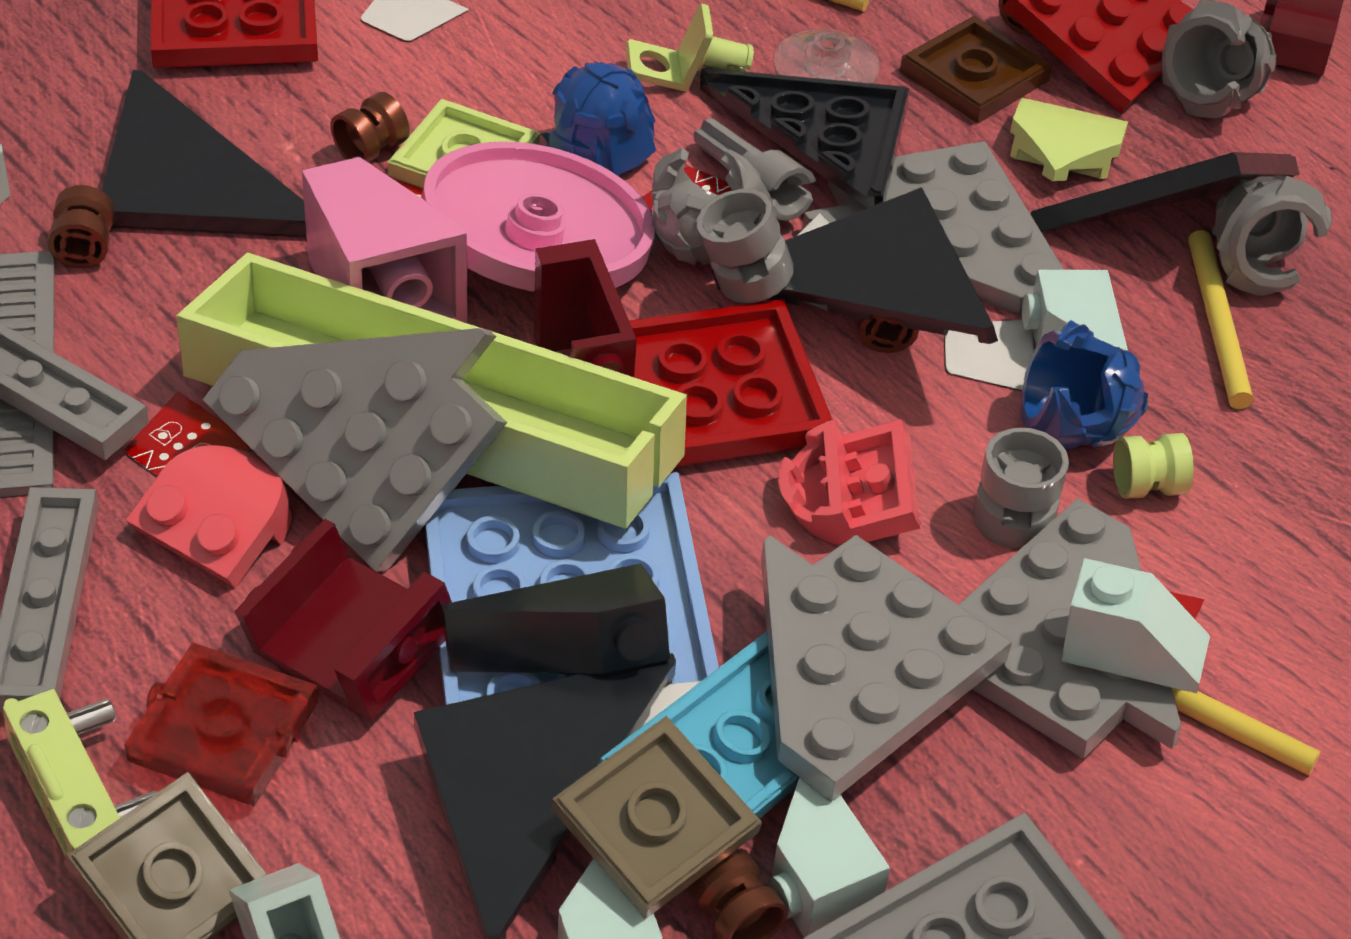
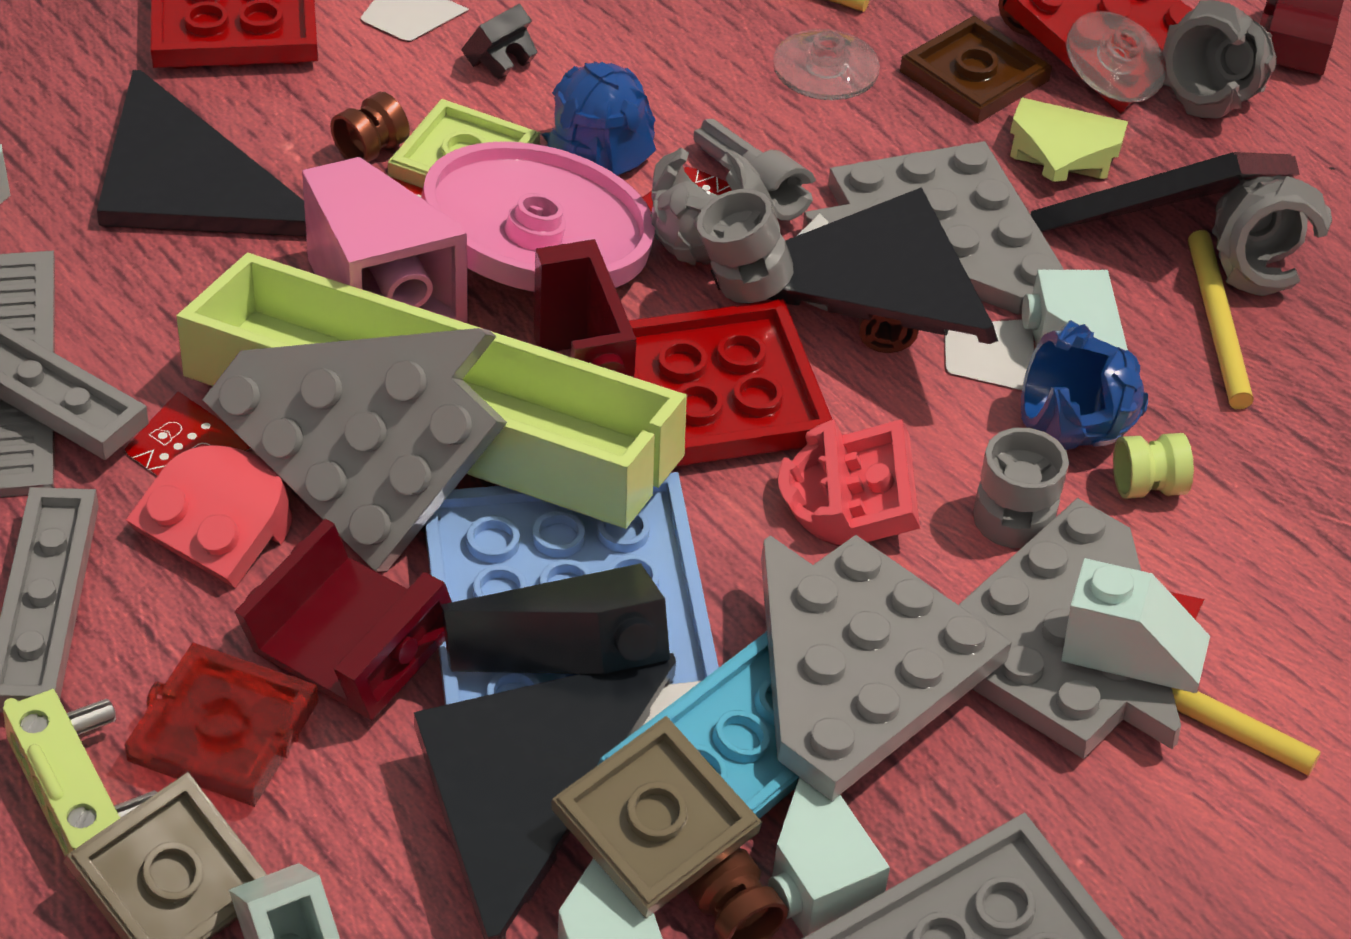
copper wheel [47,185,115,268] -> none
yellowish green bracket [625,3,754,92] -> none
black tile [700,68,909,208] -> none
none -> black tile [461,4,538,80]
none -> clear dish [1066,11,1167,102]

